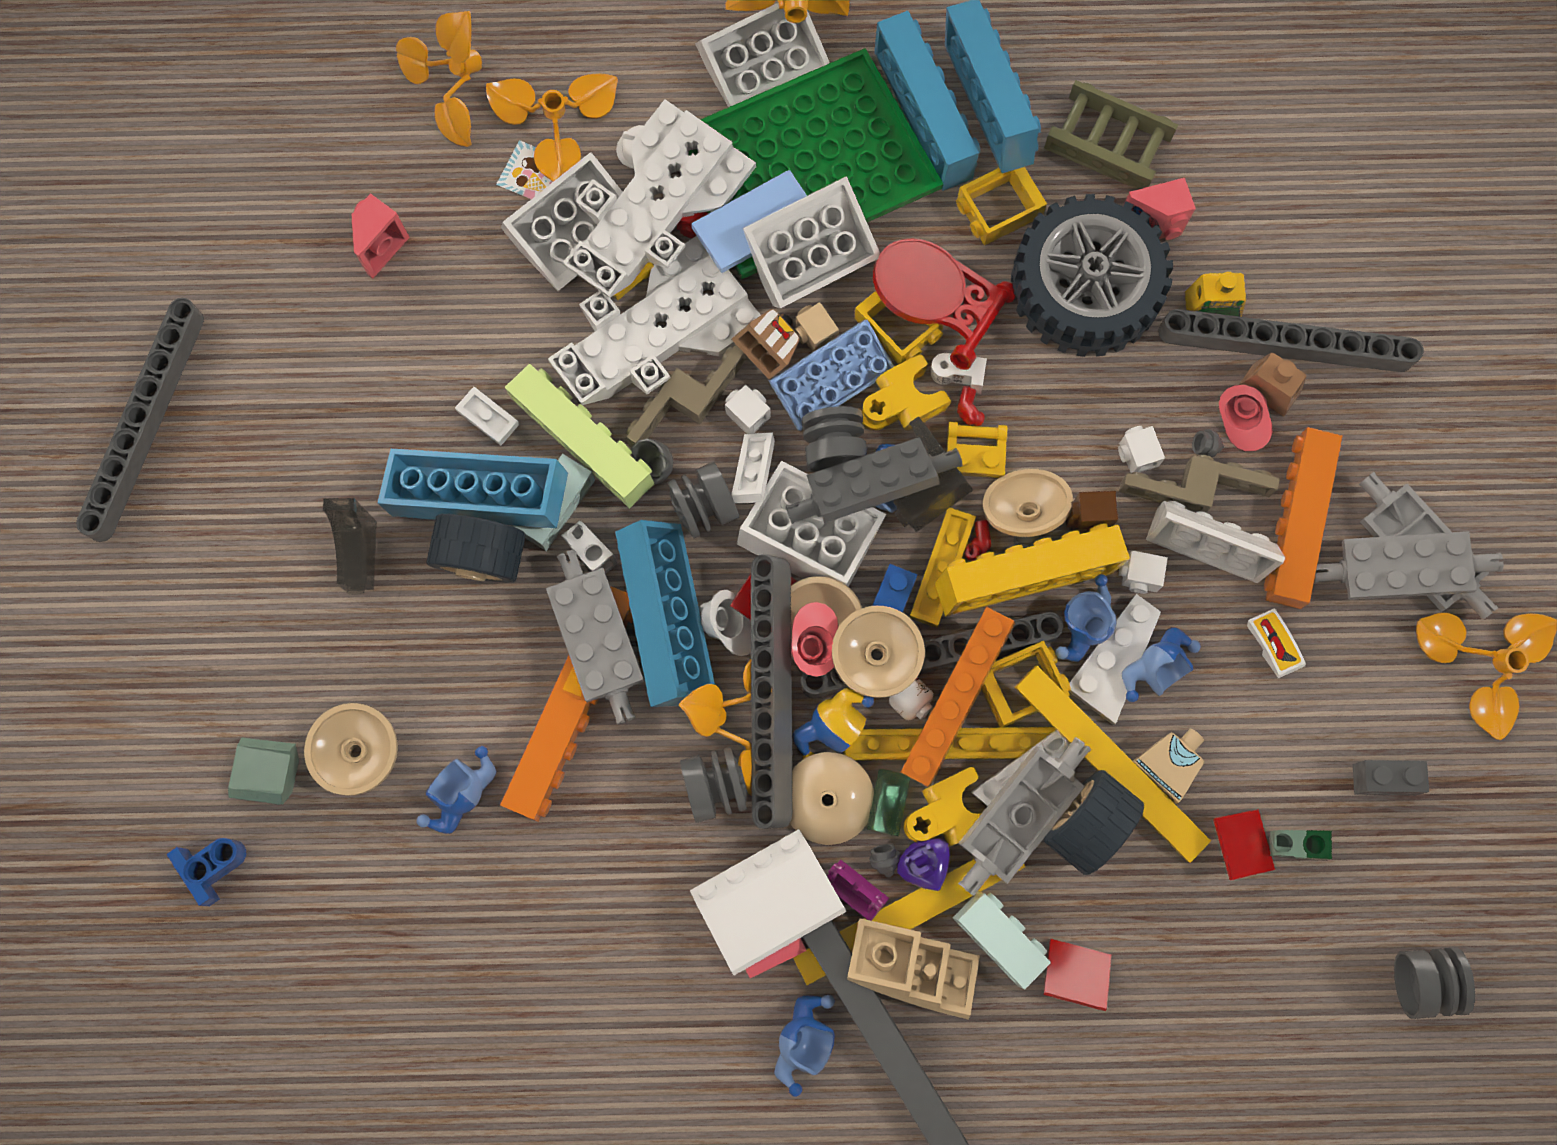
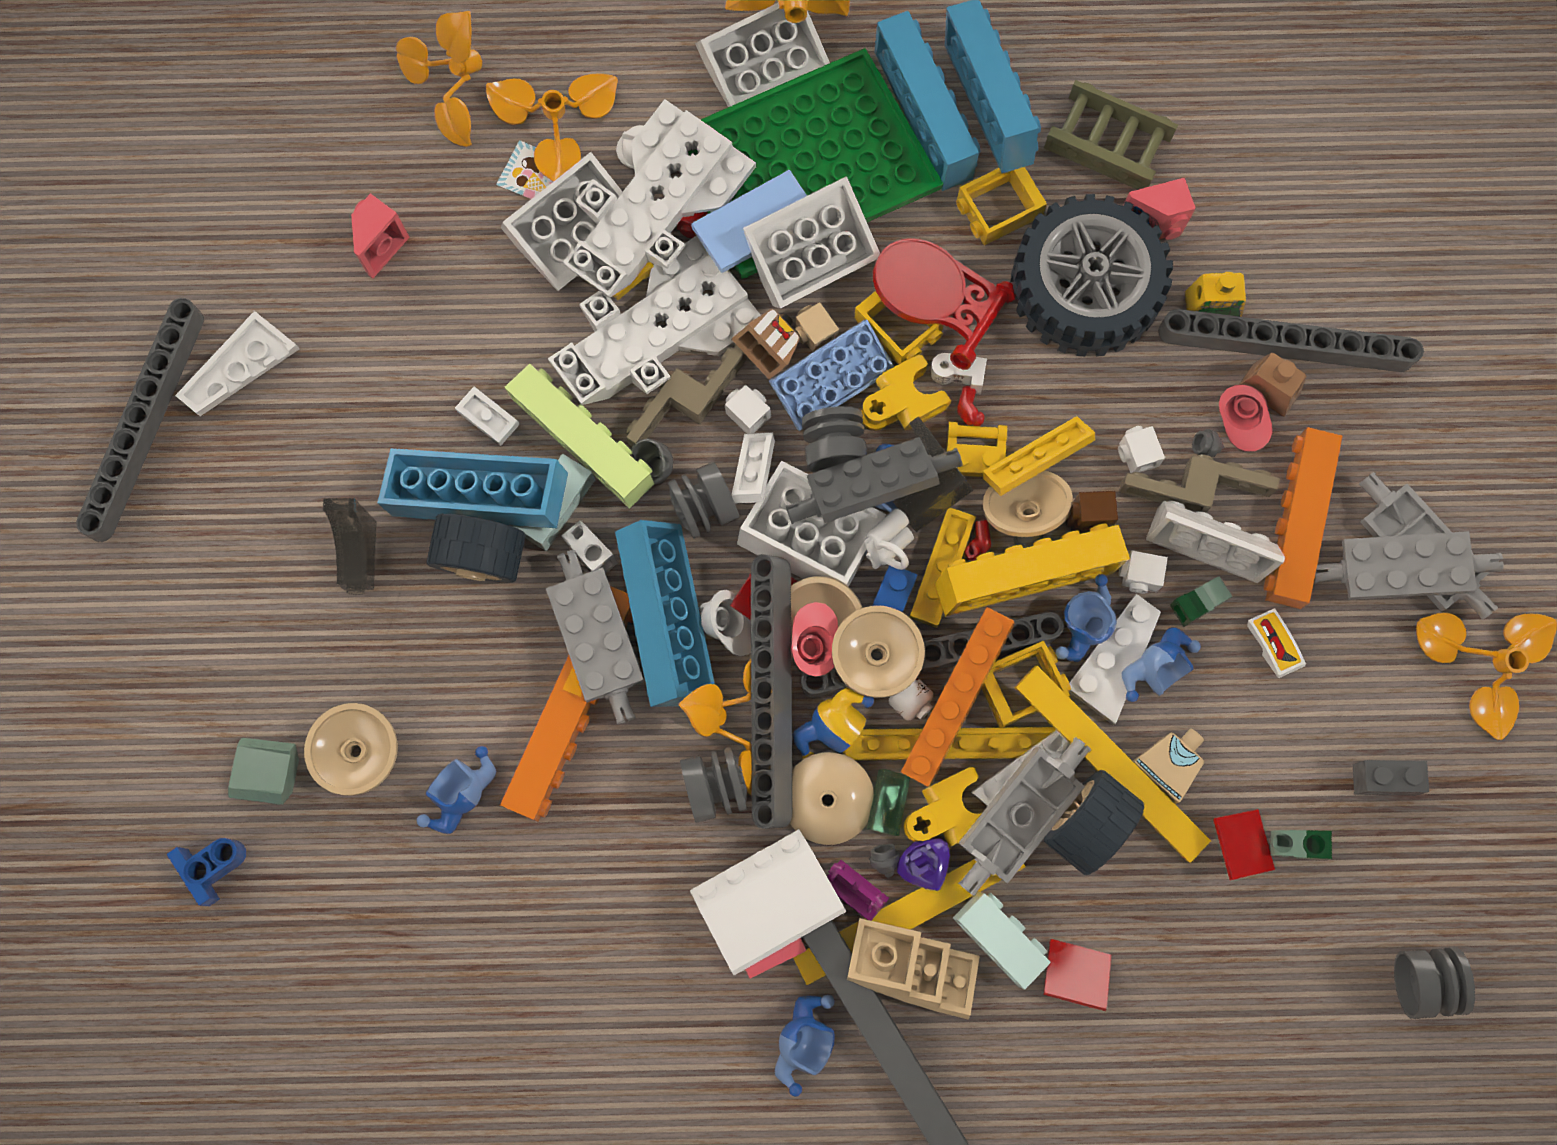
none -> white wing [175,311,300,416]
none -> white piece [865,509,914,570]
none -> yellow plate [983,416,1095,496]
none -> leg [1170,576,1233,627]

